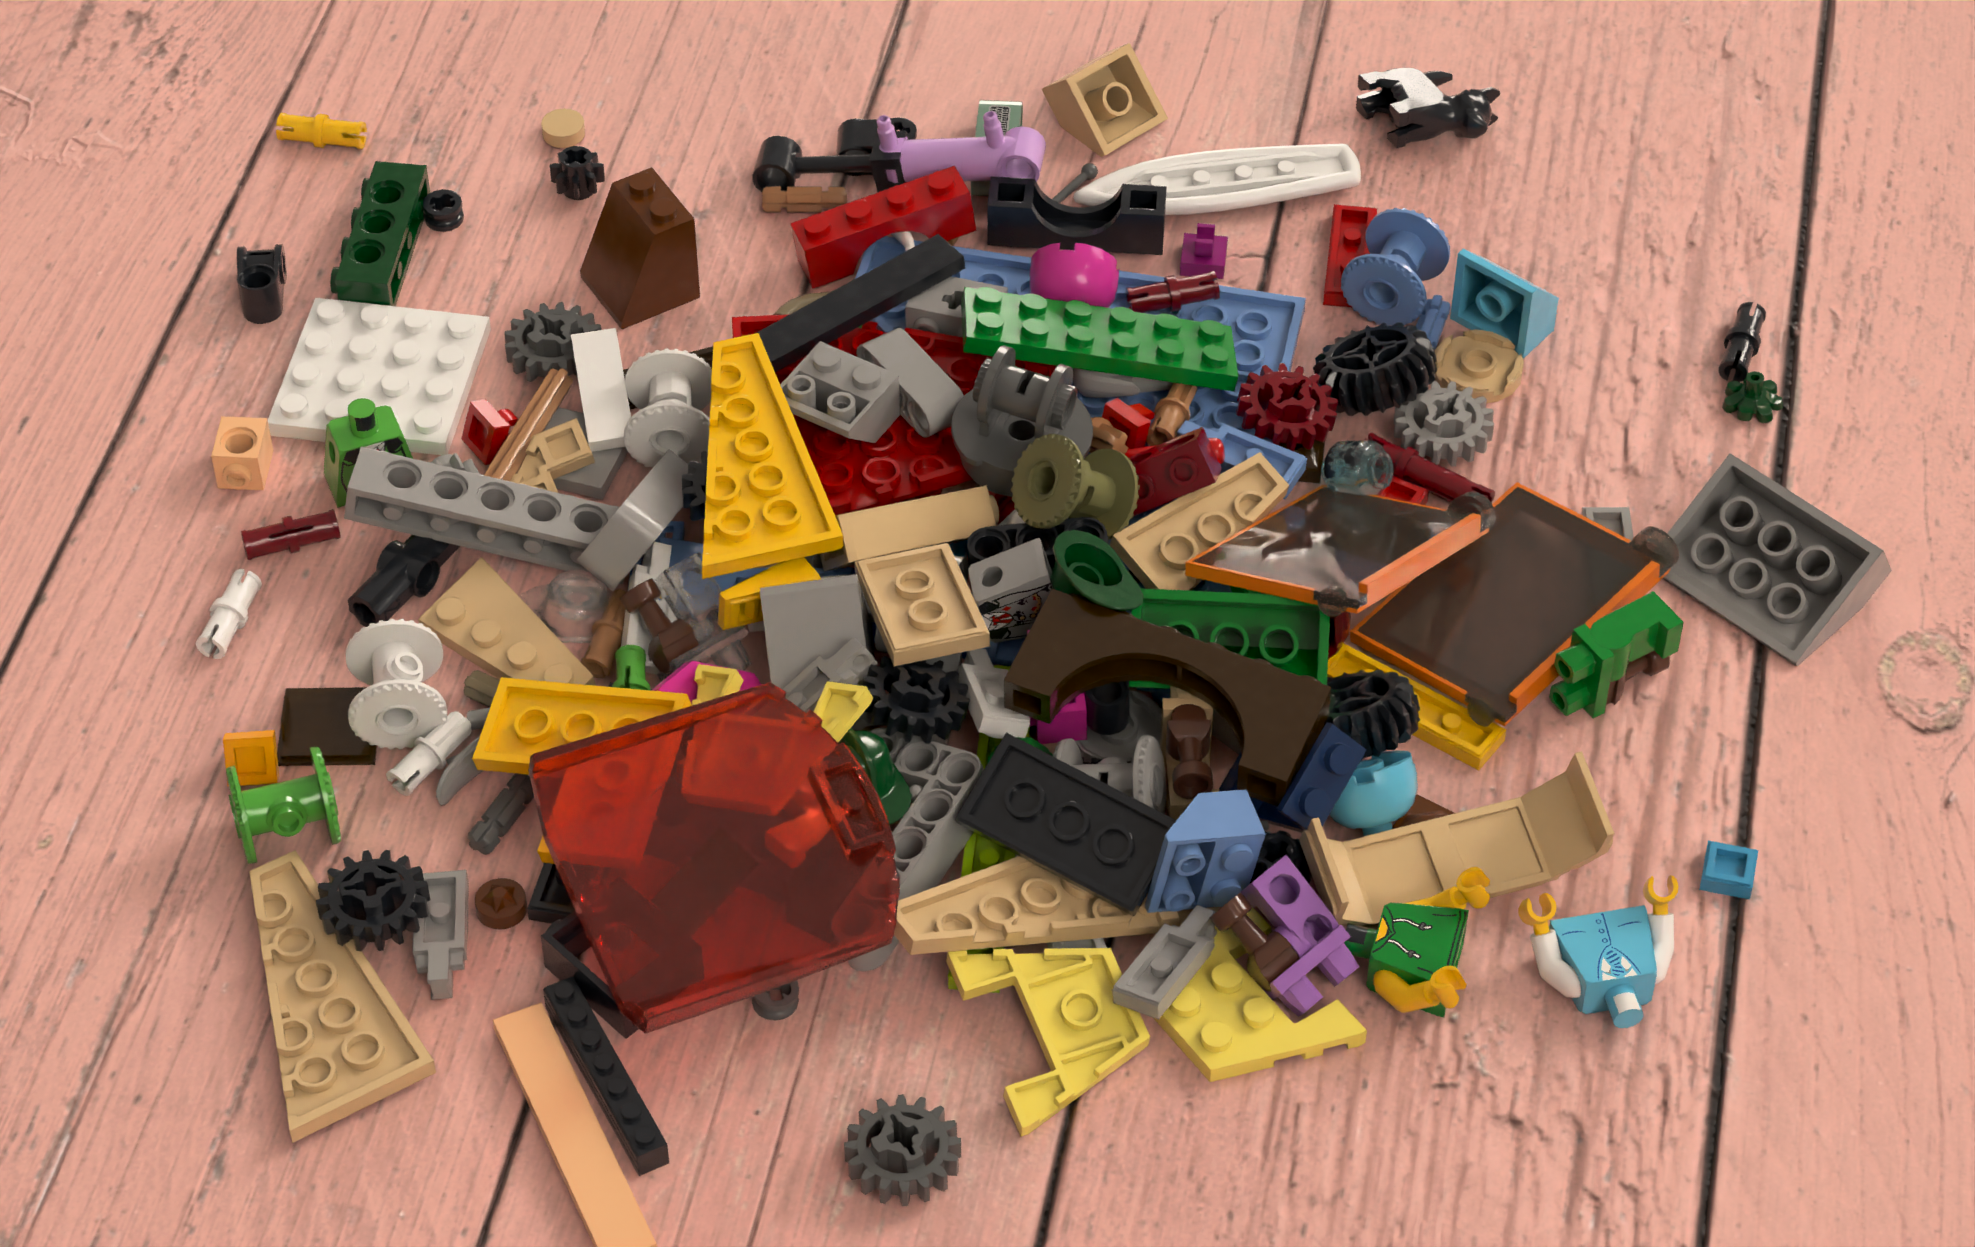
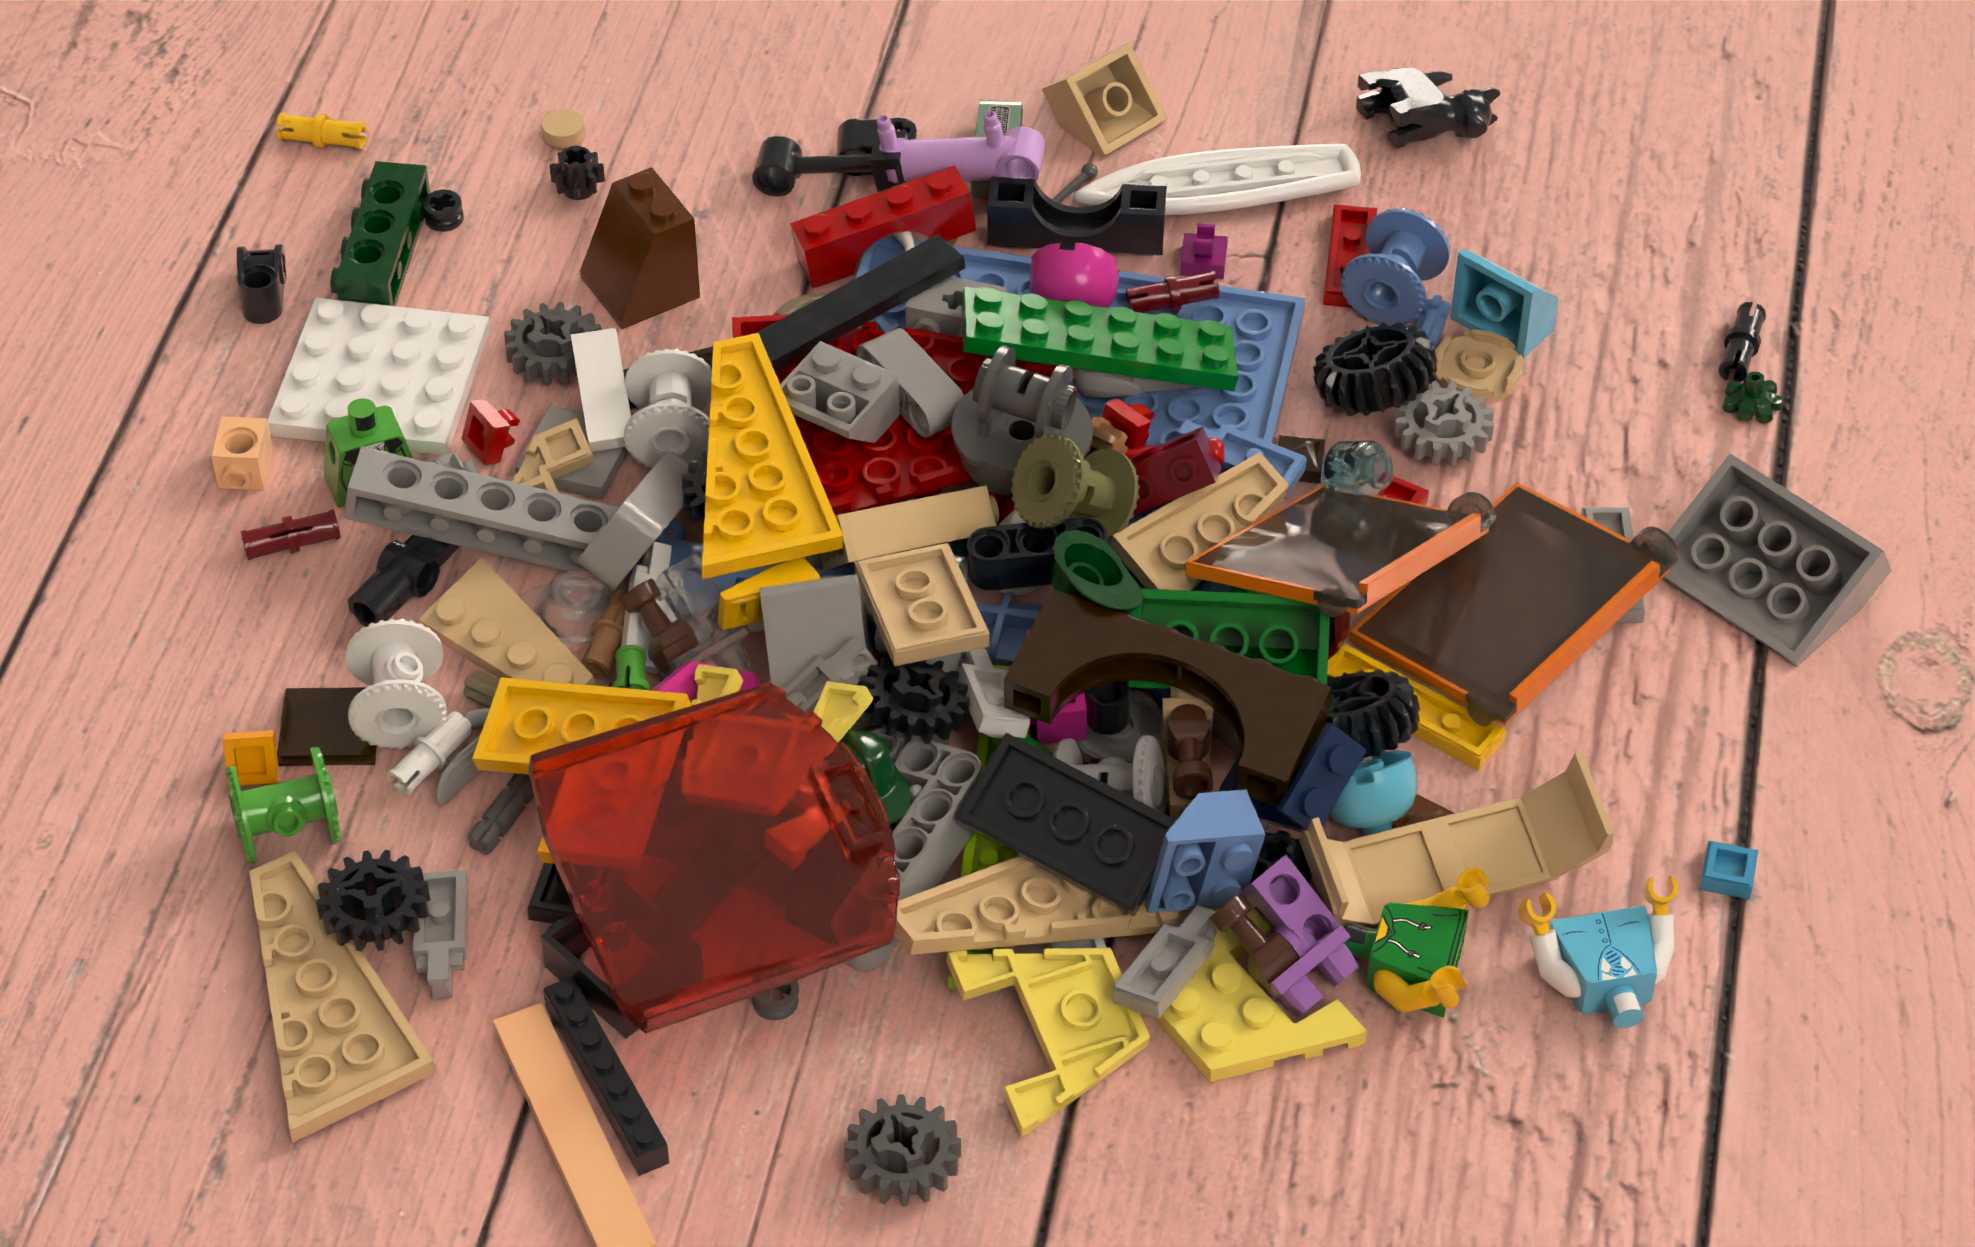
white pin [196,569,262,659] -> none
reddish brown tile [475,878,527,929] -> none
medium nougat axle [483,368,573,481] -> none
medium nougat axle [762,186,847,213] -> none
light grey torso [968,538,1053,643] -> none
medium nougat axle [1146,383,1198,446] -> none
dark red gear [1236,363,1338,451] -> none
dark red pin [1358,432,1495,515] -> none
green hips [1549,591,1684,719] -> none

